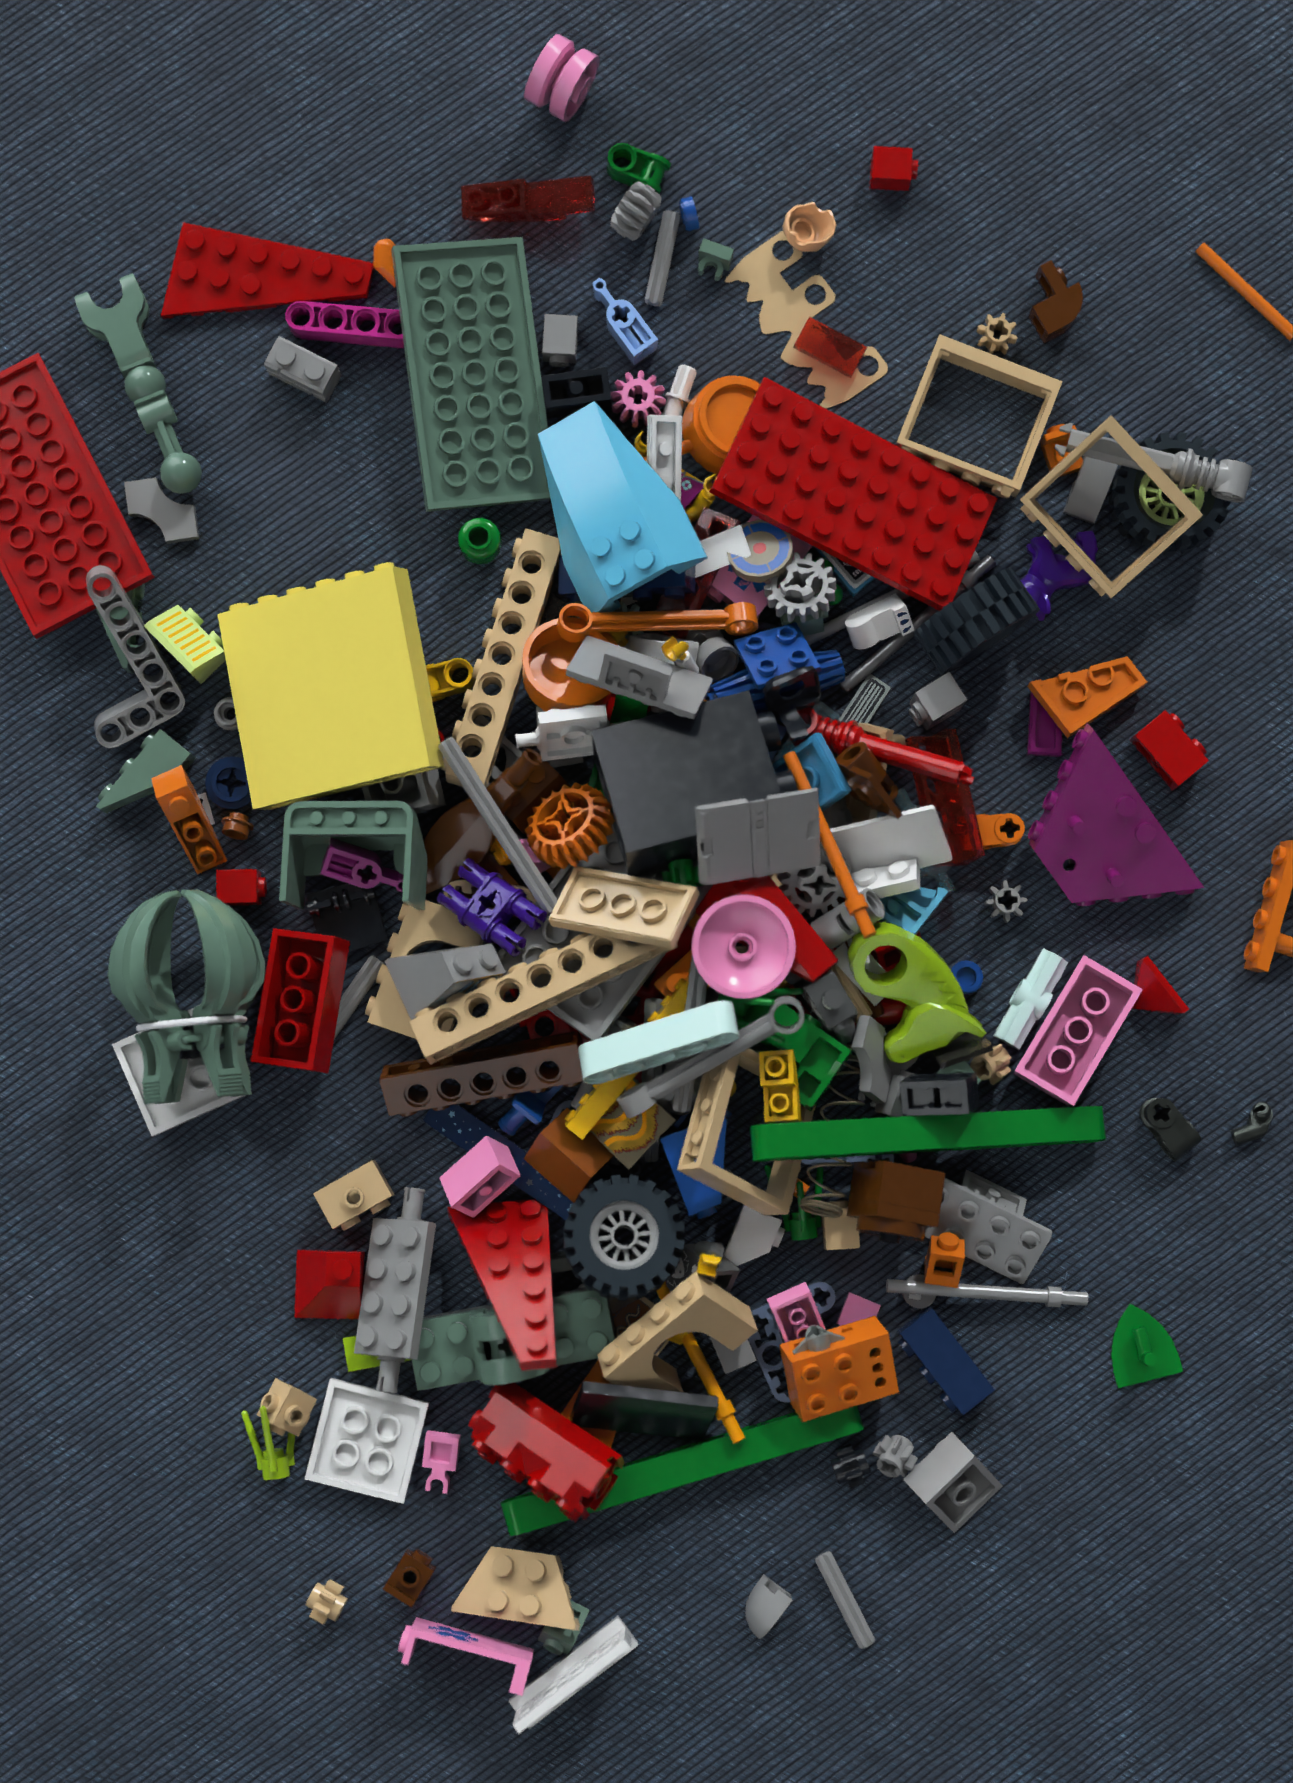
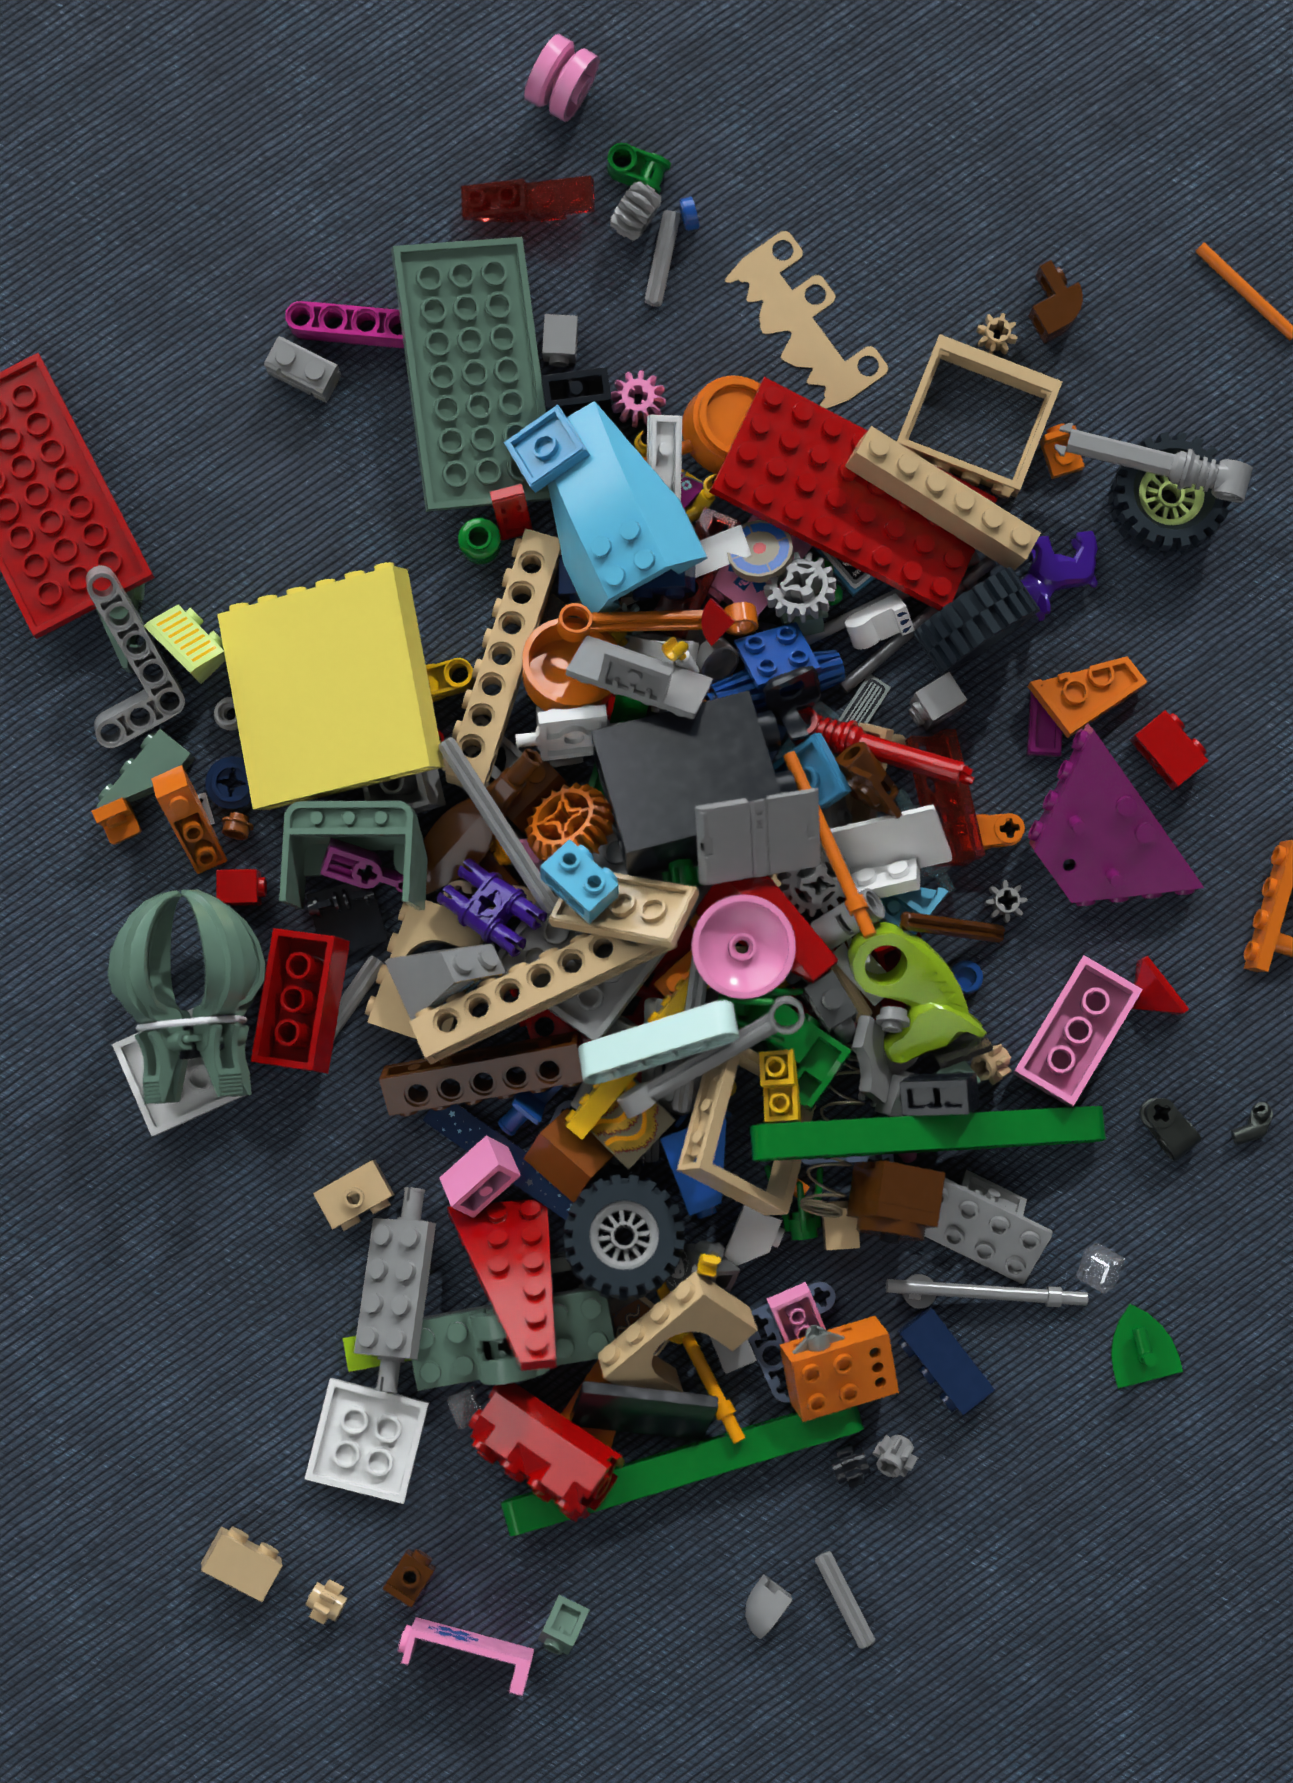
sand green piece [74,273,202,494] -> none
light grey tile [124,477,200,544] -> none
red wing [161,222,375,319] -> none
lime plant [241,1406,296,1480] -> none
tan brick [257,1378,317,1436] -> none
red slope [295,1250,365,1319] -> none
orange arm [373,239,396,288] -> none
bright pink plate [422,1430,461,1494] -> none
tan wing [451,1546,580,1631] -> none
white fence [509,1616,639,1733] -> none
light blue piece [593,278,658,365] -> none
white axle [662,365,697,416] -> none
sand green tile [698,238,734,281] -> none
light nougat hair [783,202,837,252] -> none
clear red plate [793,316,867,378] -> none
bright pink tile [836,1292,881,1326] -> none
red brick [869,146,918,191] -> none
light grey slope [903,1432,1003,1533] -> none
orange brick [924,1232,965,1288] -> none
light aqua piece [993,948,1068,1050] -> none
tan window [1020,415,1203,598] -> none
light grey slope [1063,456,1118,524] -> none
none -> orange bracket [91,798,142,845]
none -> tan brick [201,1527,282,1602]
none -> clear slope [447,1386,483,1430]
none -> red plate [490,484,533,540]
none -> dark azure tile [503,404,590,493]
none -> medium azure brick [540,839,619,924]
none -> red tile [701,598,735,646]
none -> tan brick [845,426,1041,570]
none -> light grey plate [876,1006,910,1033]
none -> reddish brown axle [899,912,1005,943]
none -> clear slope [1075,1243,1125,1294]

